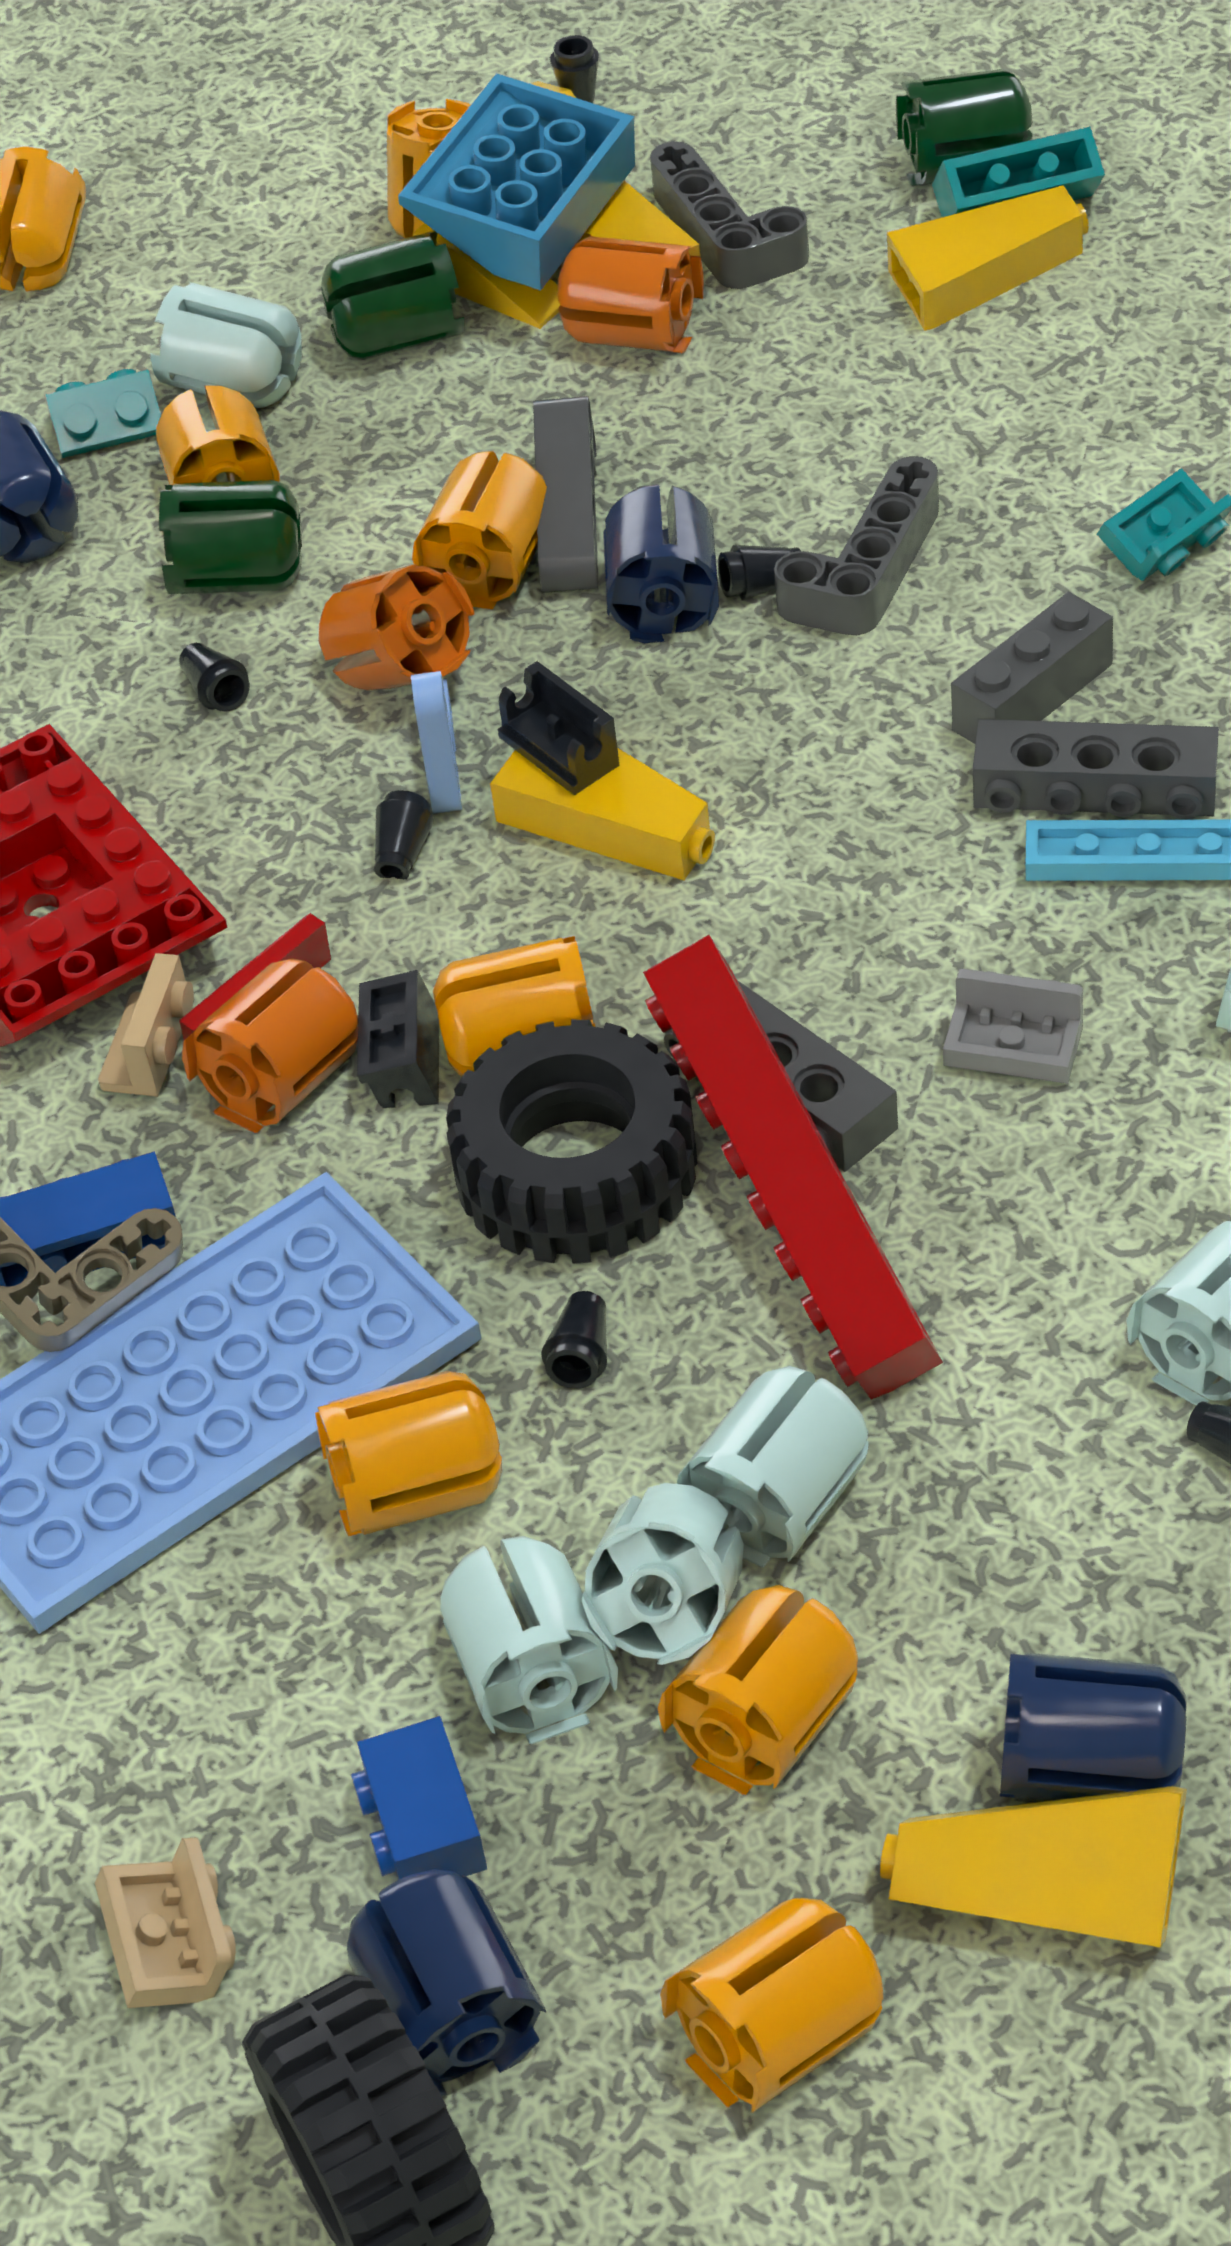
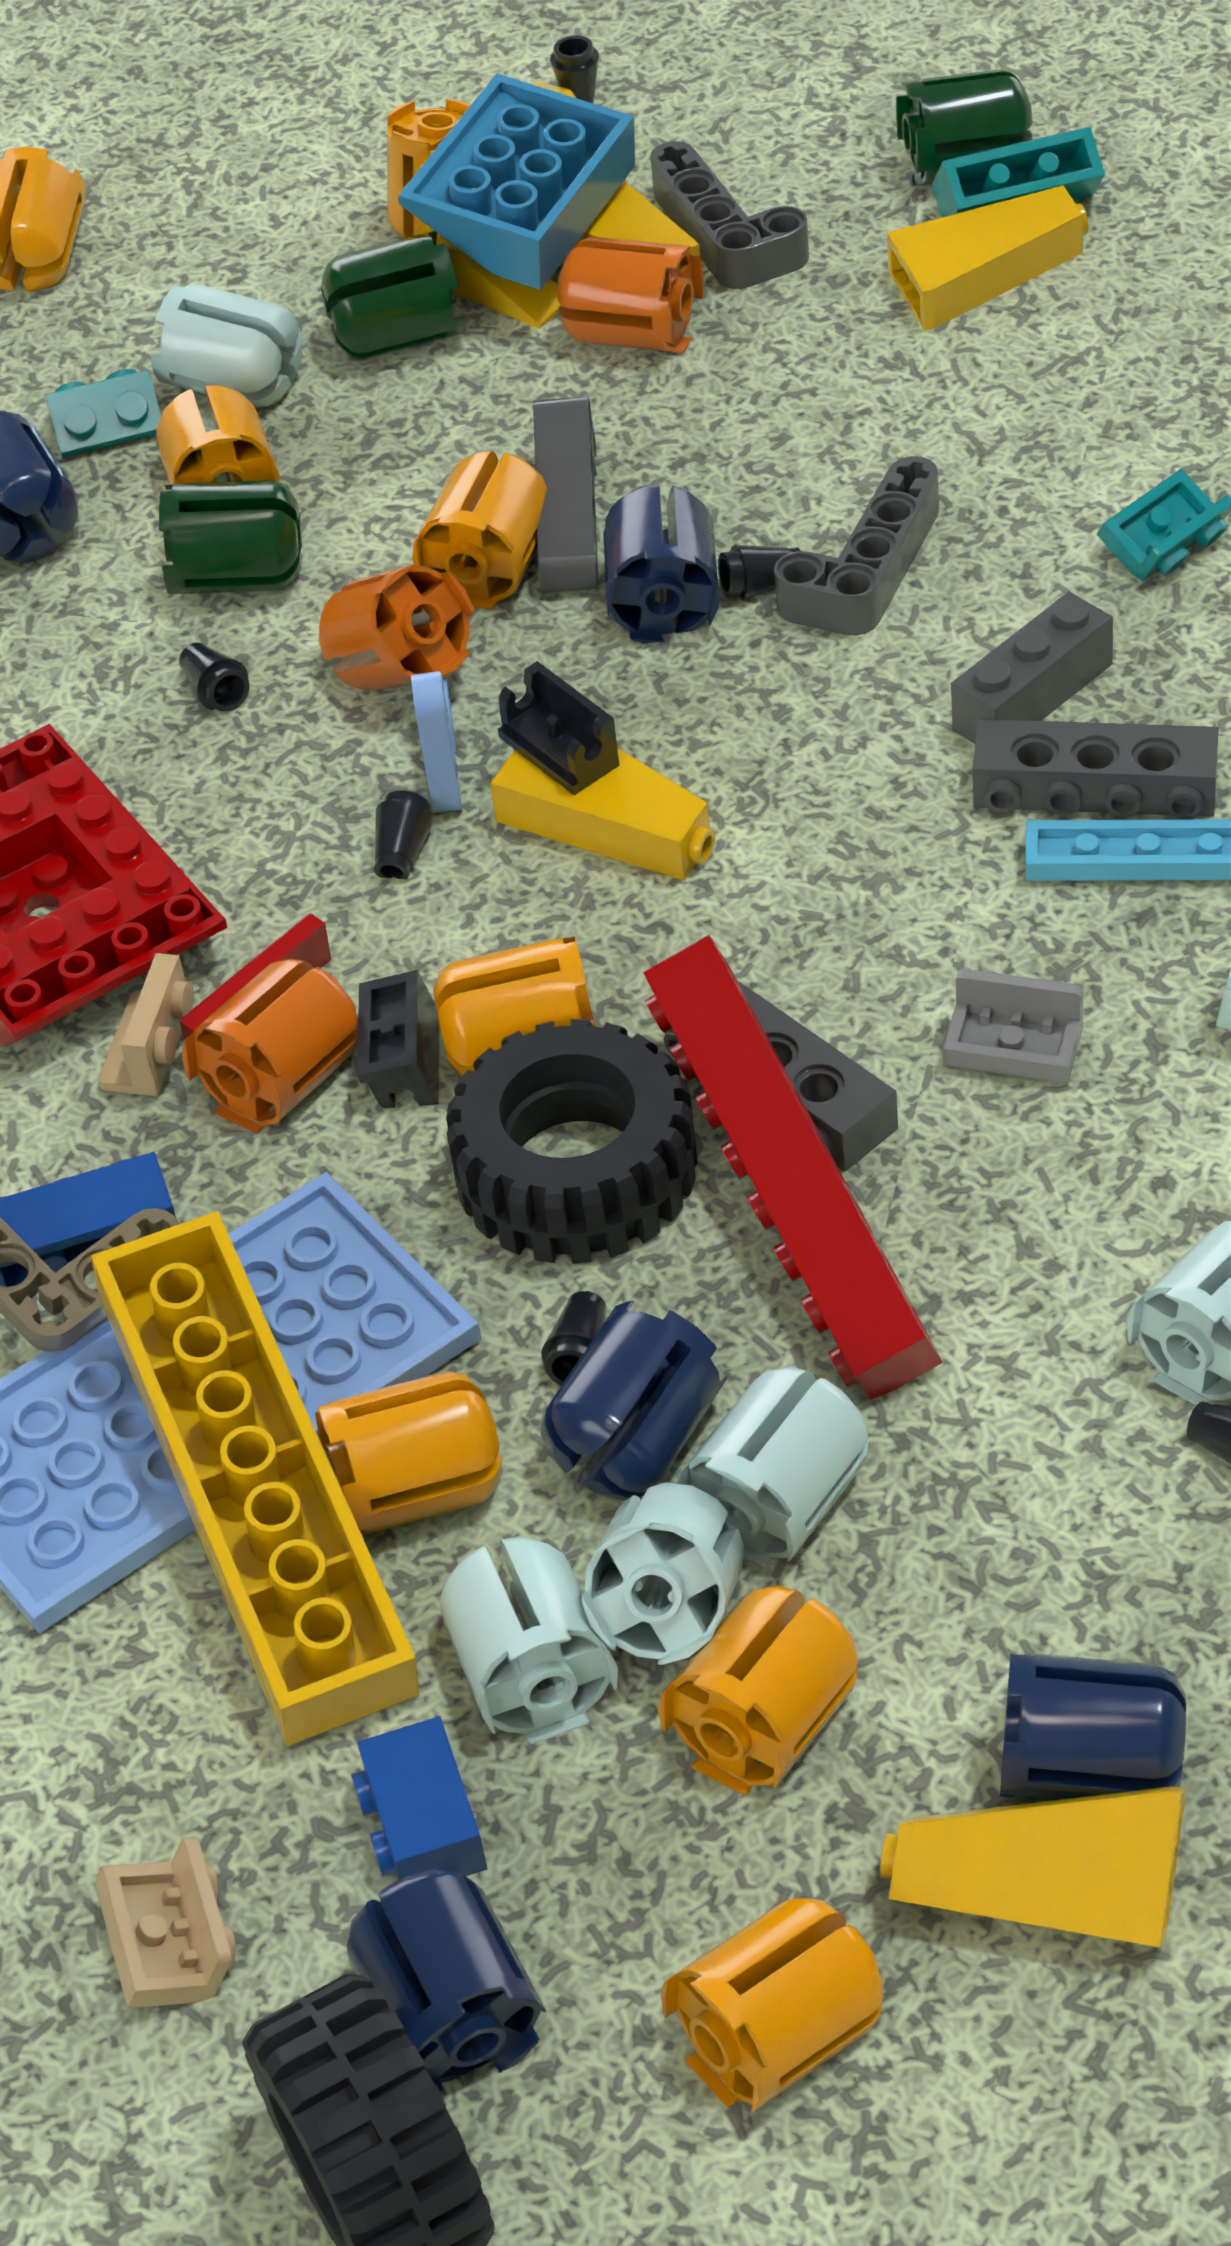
none -> yellow brick [91,1211,419,1747]
none -> dark blue cylinder [540,1301,727,1501]

